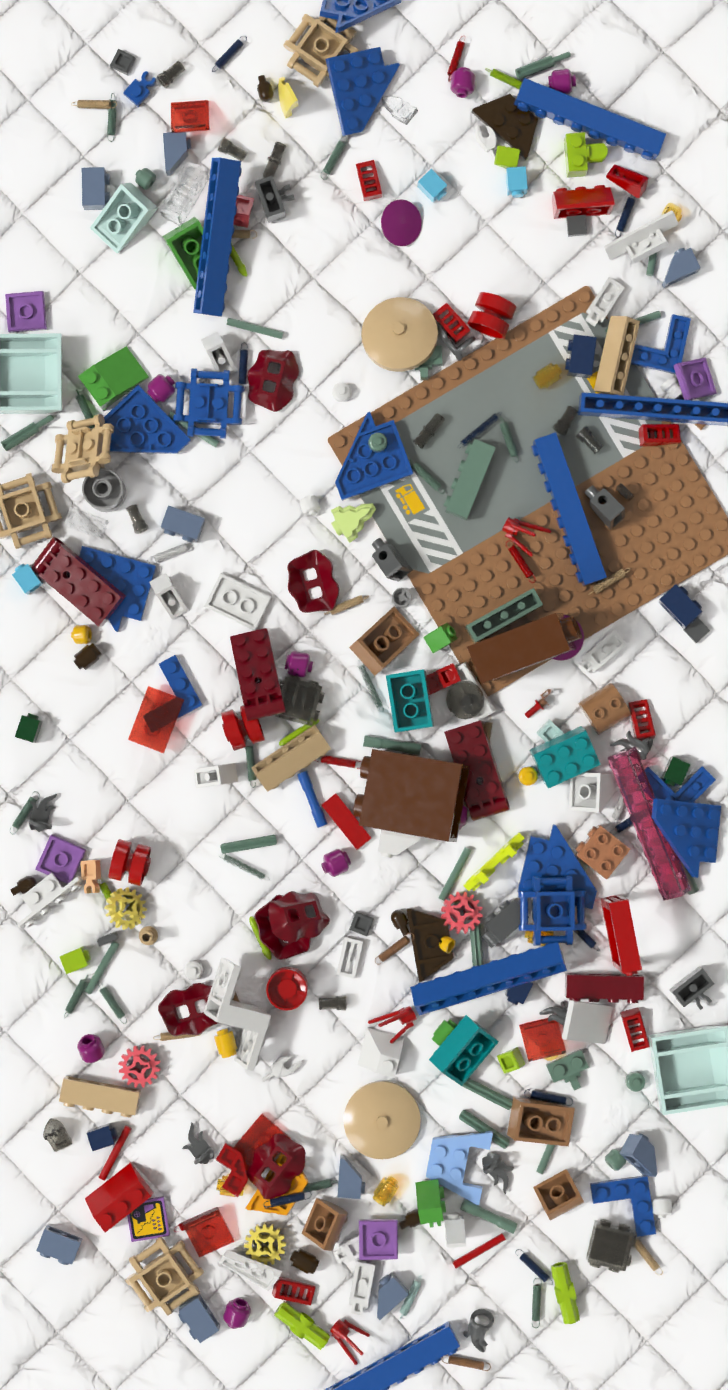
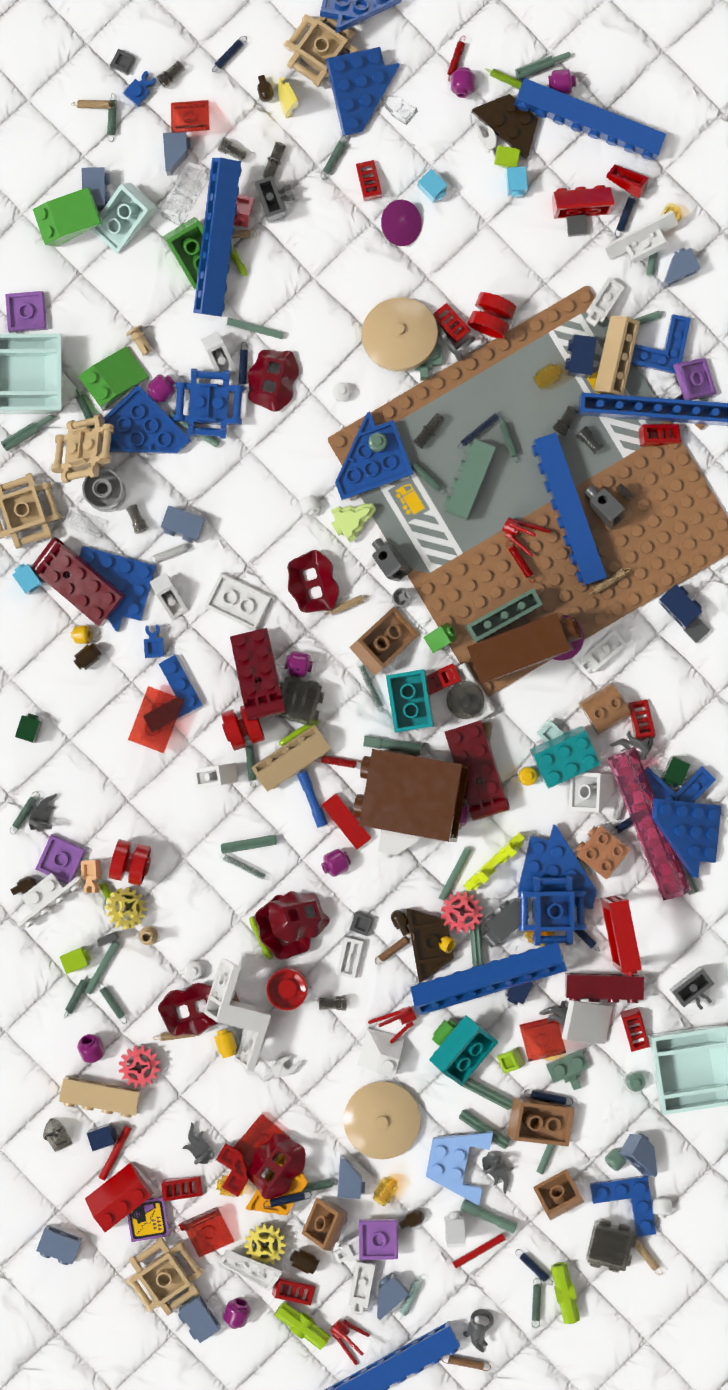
sand green piece [135,168,156,190] -> none
bright green brick [415,1179,446,1228] -> none
piece [524,689,551,719] -> none
lime brick [564,132,608,178] -> none
none -> bright green slope [32,187,102,247]
none -> tan pin [126,325,153,356]
none -> blue plate [143,625,165,659]
none -> red slope [161,1176,203,1201]

